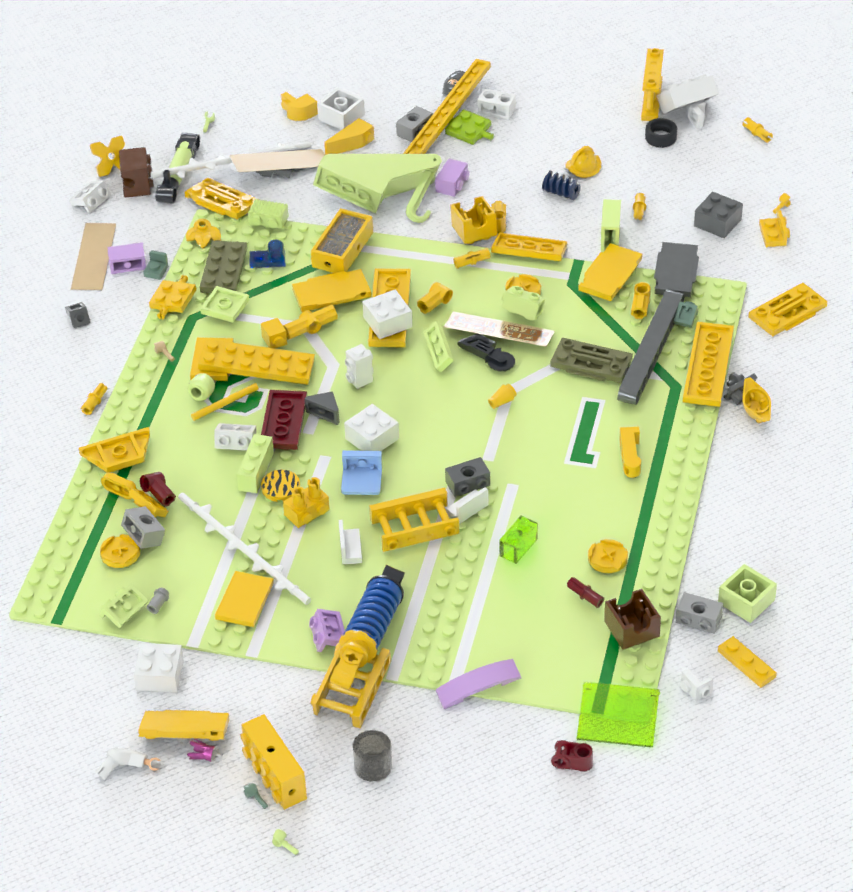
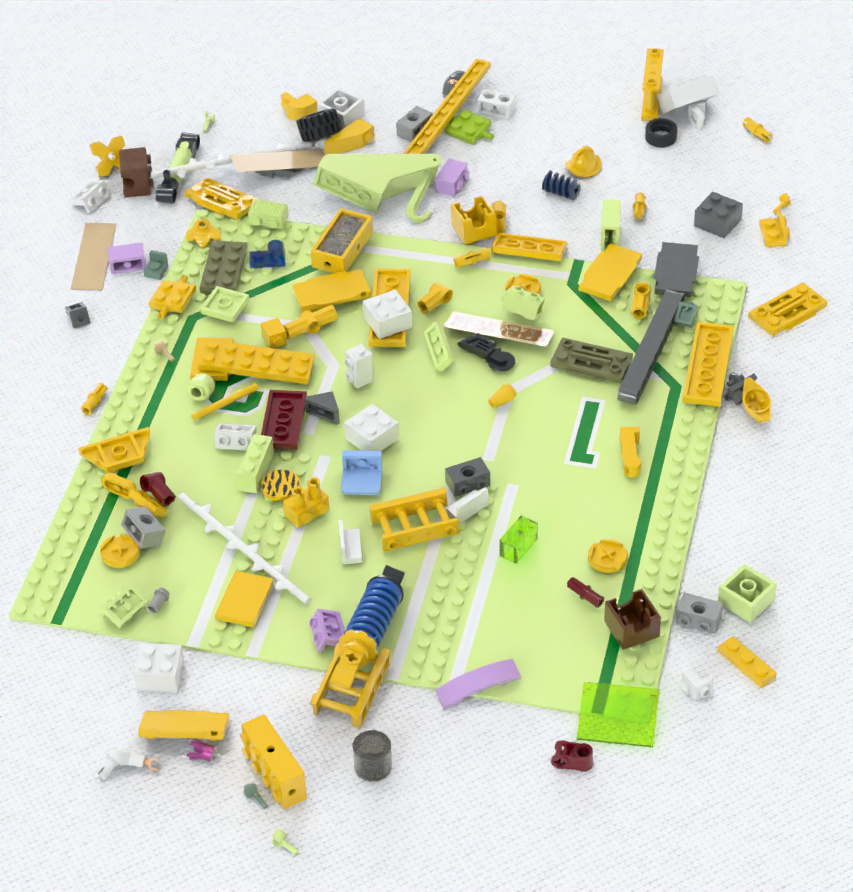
none -> black tyre [296,108,342,142]

